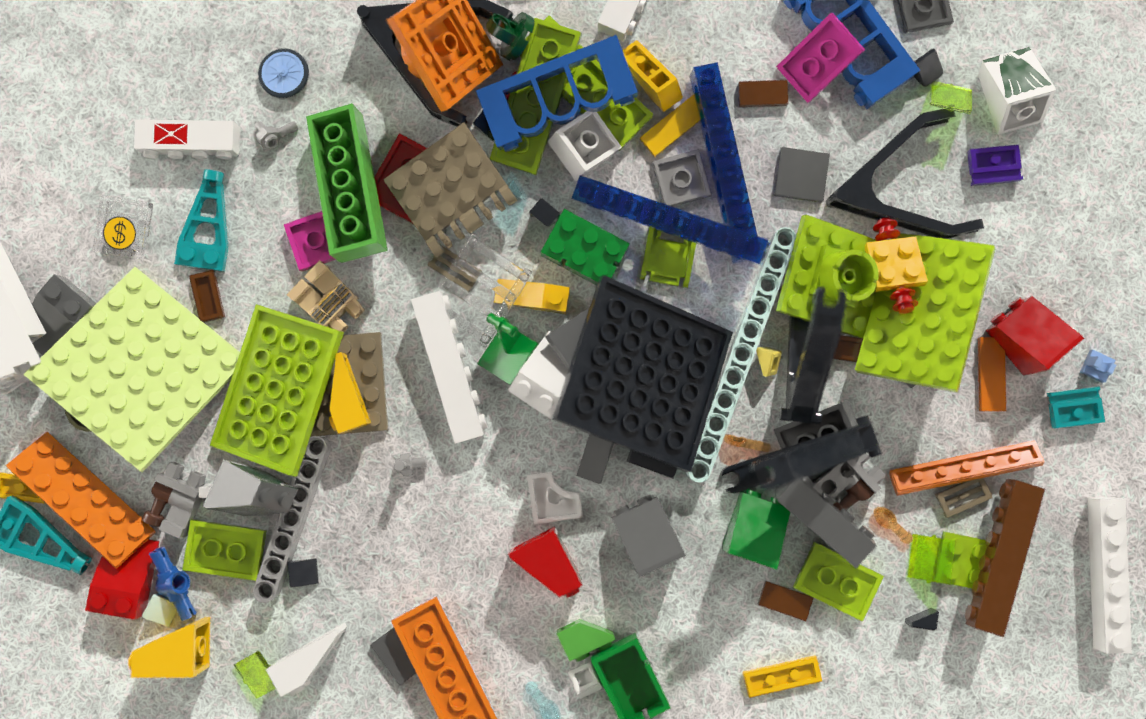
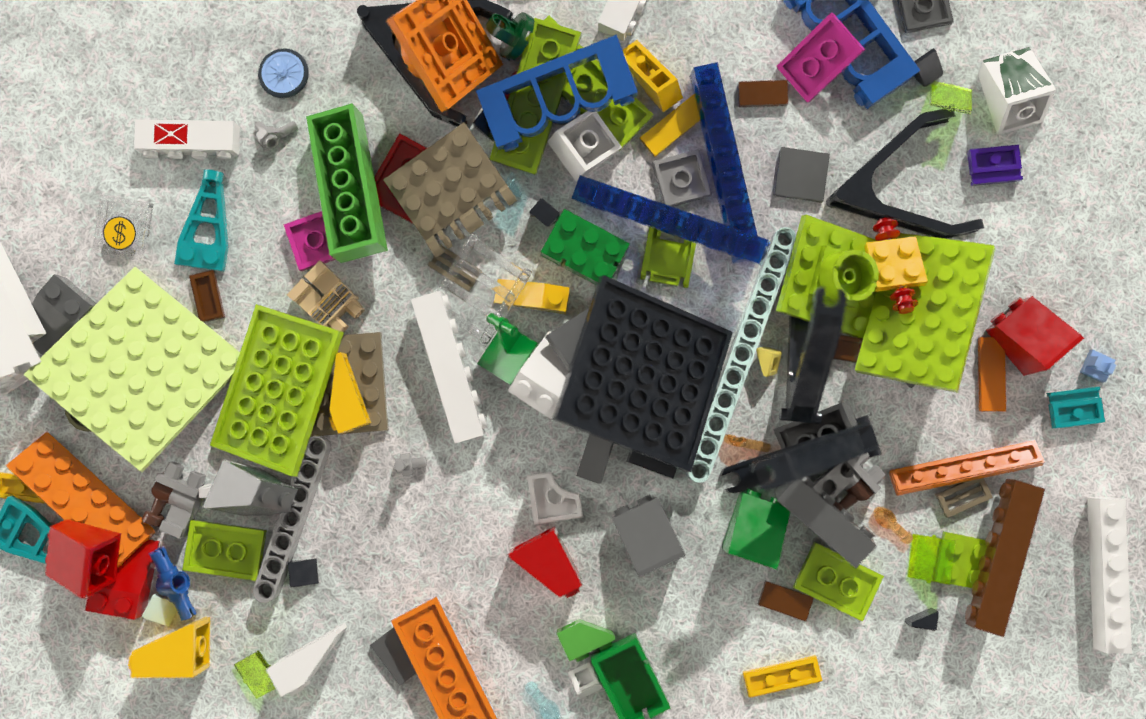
none -> red slope [45,519,122,599]

